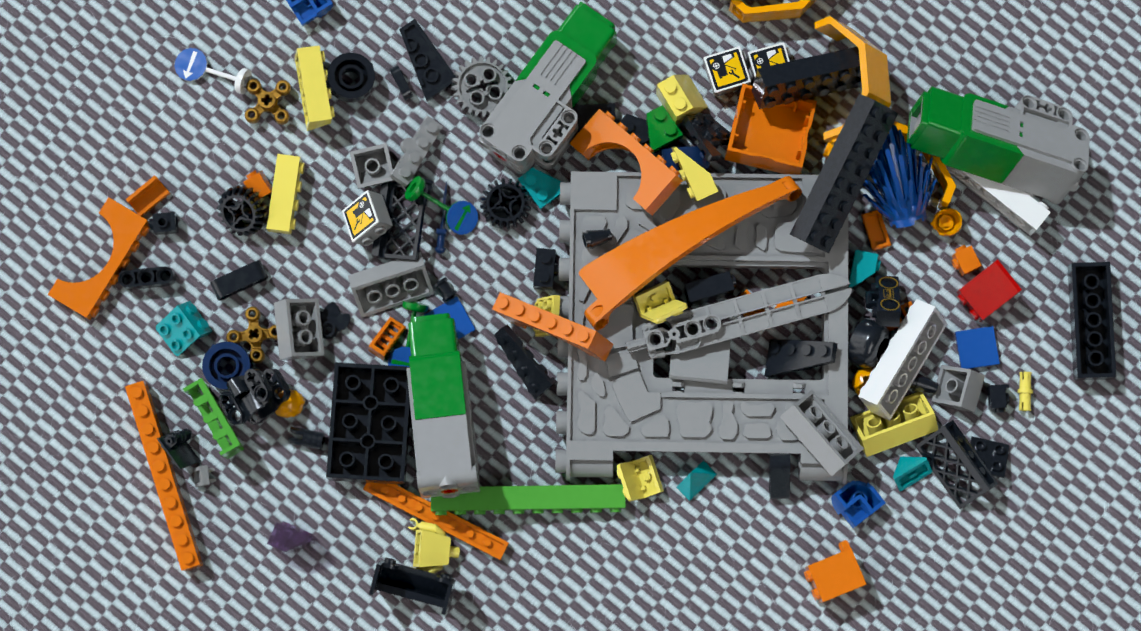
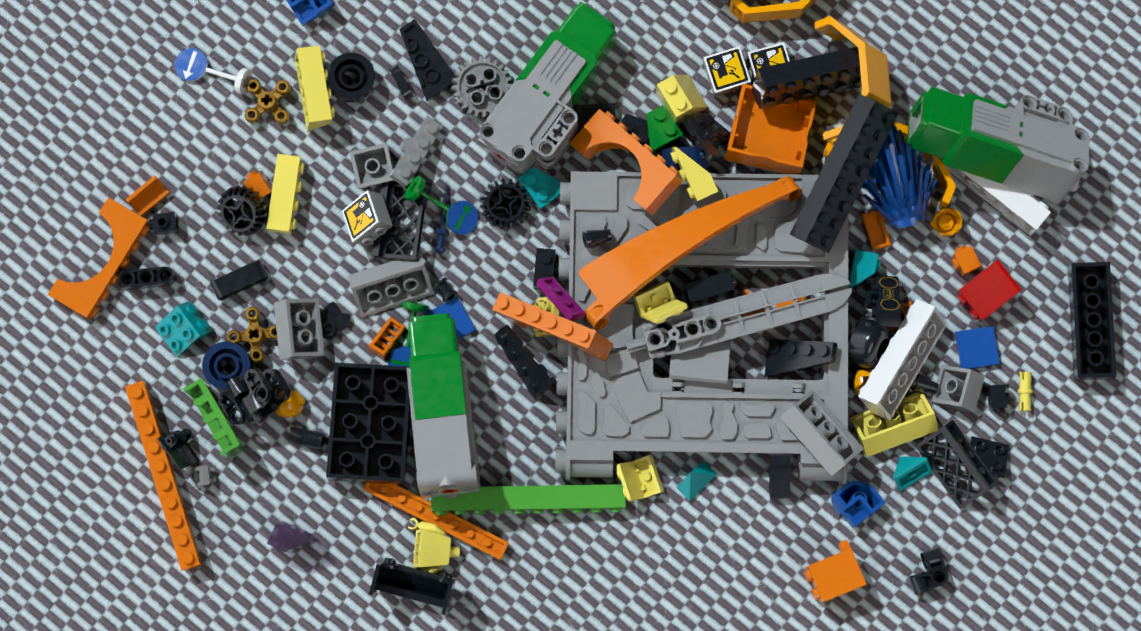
none -> magenta tile [536,276,586,321]
none -> black piece [909,547,948,595]

